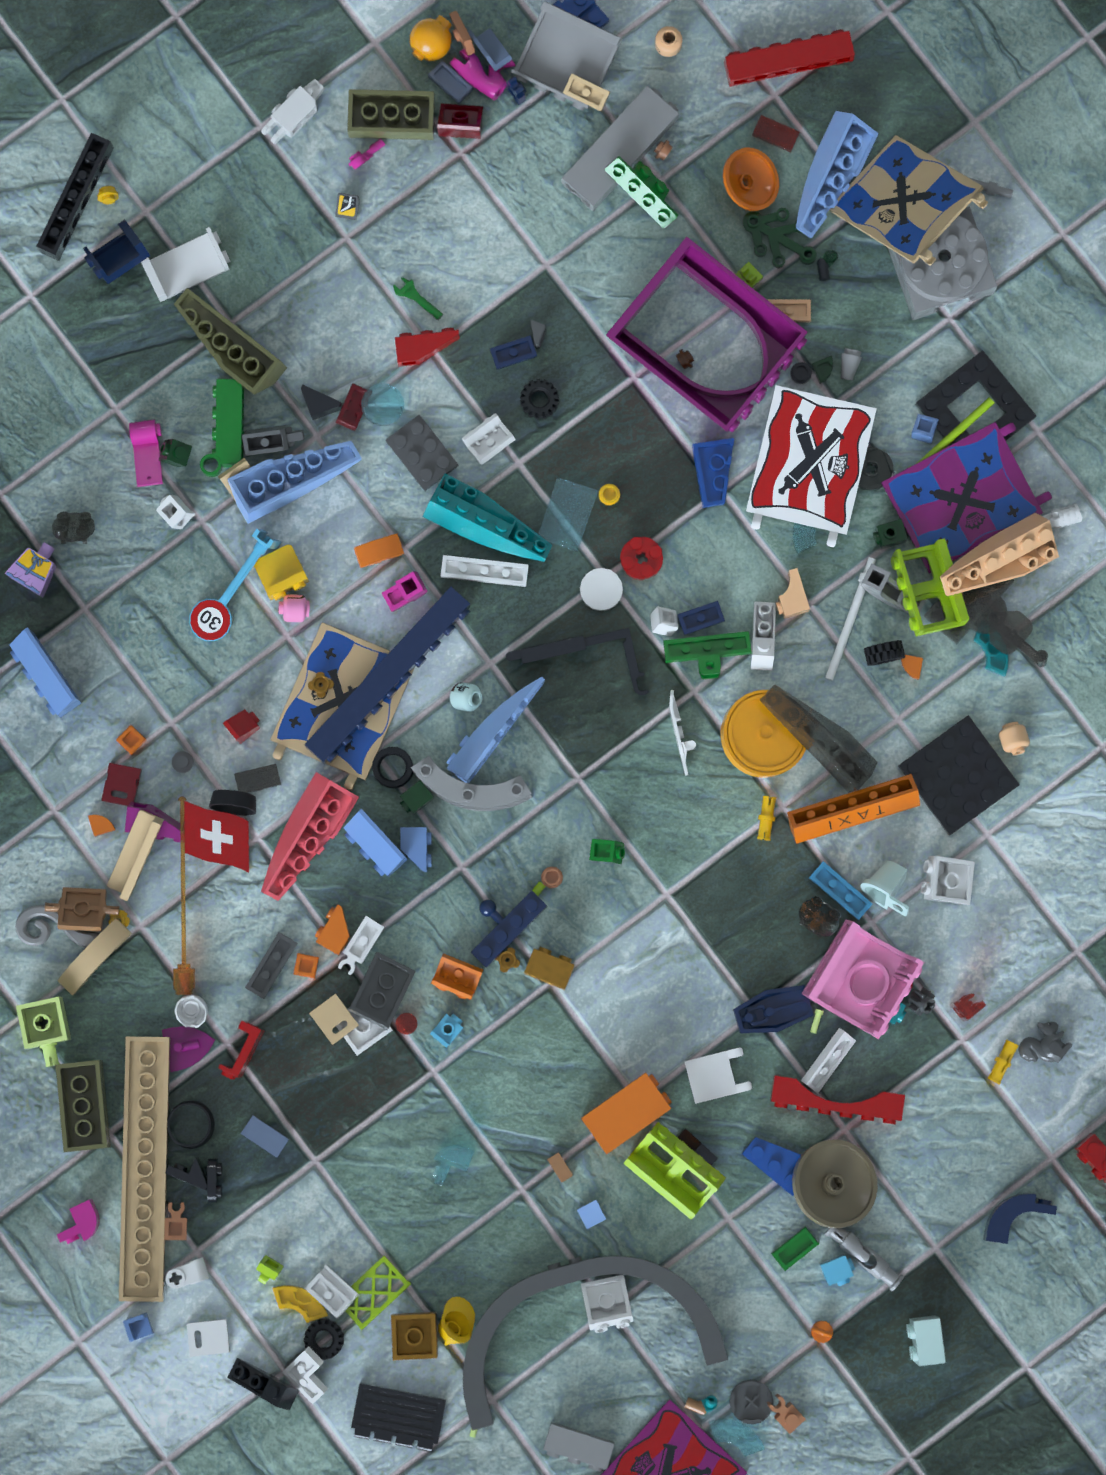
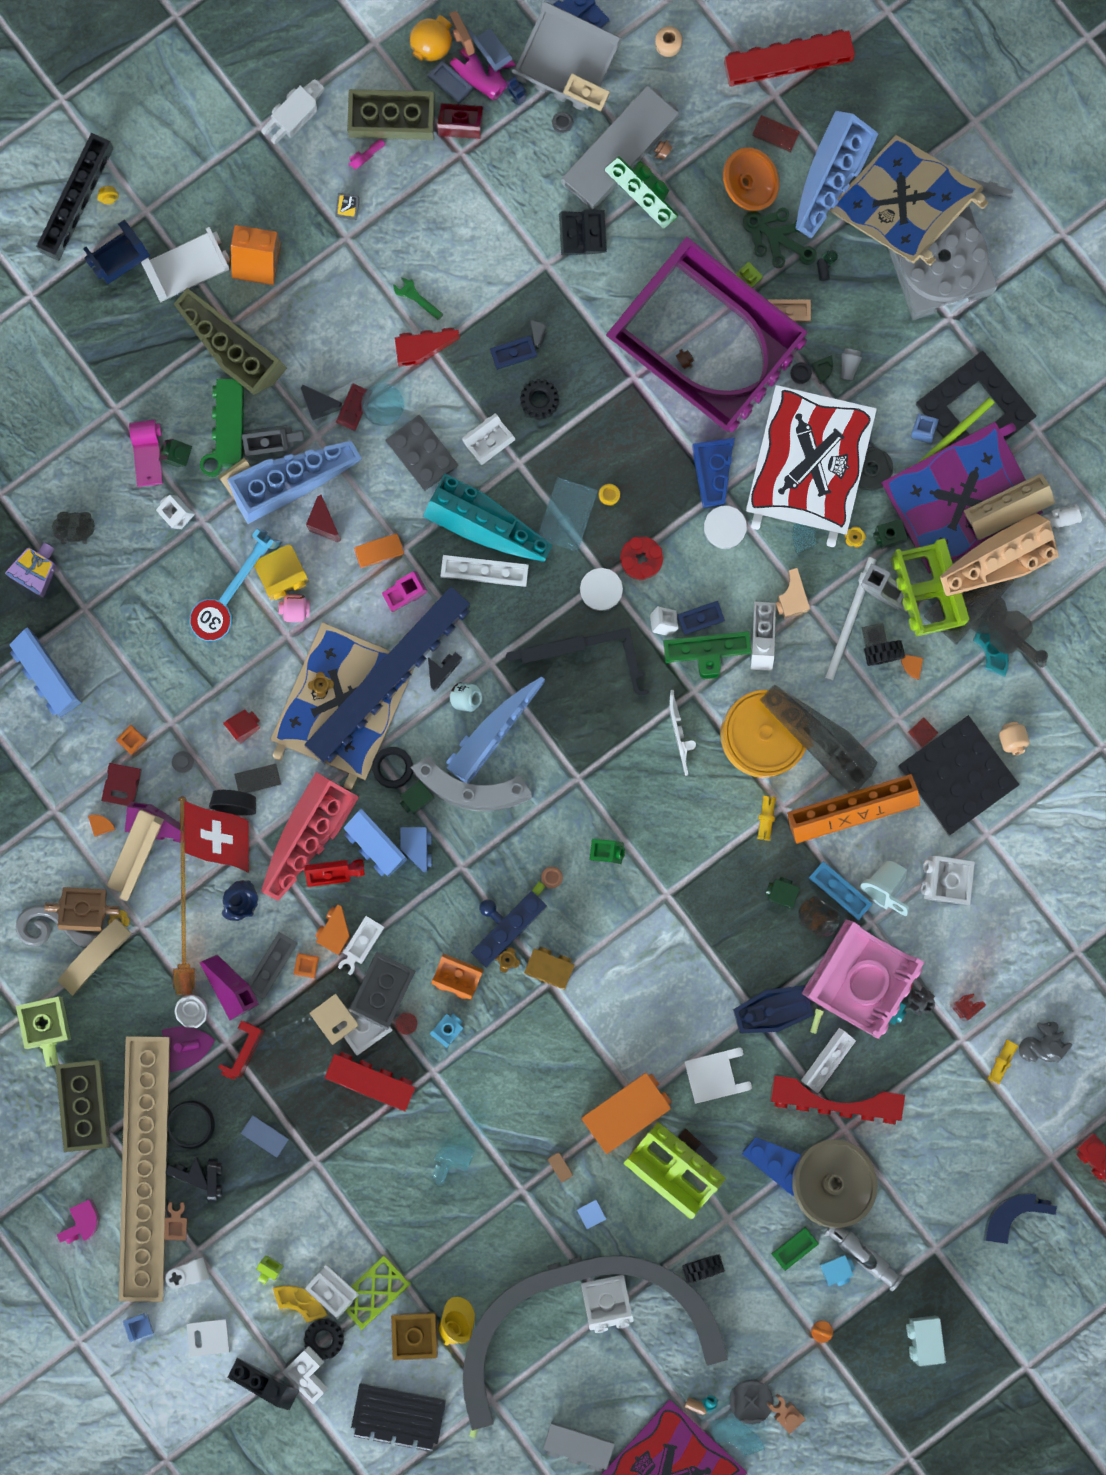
none -> magenta slope [200,955,259,1020]
none -> dark blue hair [221,880,258,921]
none -> orange slope [231,225,281,285]
none -> red plate [304,859,365,887]
none -> dark red slope [306,495,341,542]
none -> red brick [324,1052,416,1112]
none -> black slope [428,652,463,692]
none -> dark grey plate [552,112,573,133]
none -> black slope [559,209,607,255]
none -> black tyre [682,1254,725,1283]
none -> white tile [704,506,747,549]
none -> dark green brick [765,877,800,909]
none -> yellow plate [845,526,866,548]
none -> clear smoke plate [861,623,887,648]
none -> clear red tile [907,717,938,748]
none -> tan panel [964,473,1055,540]

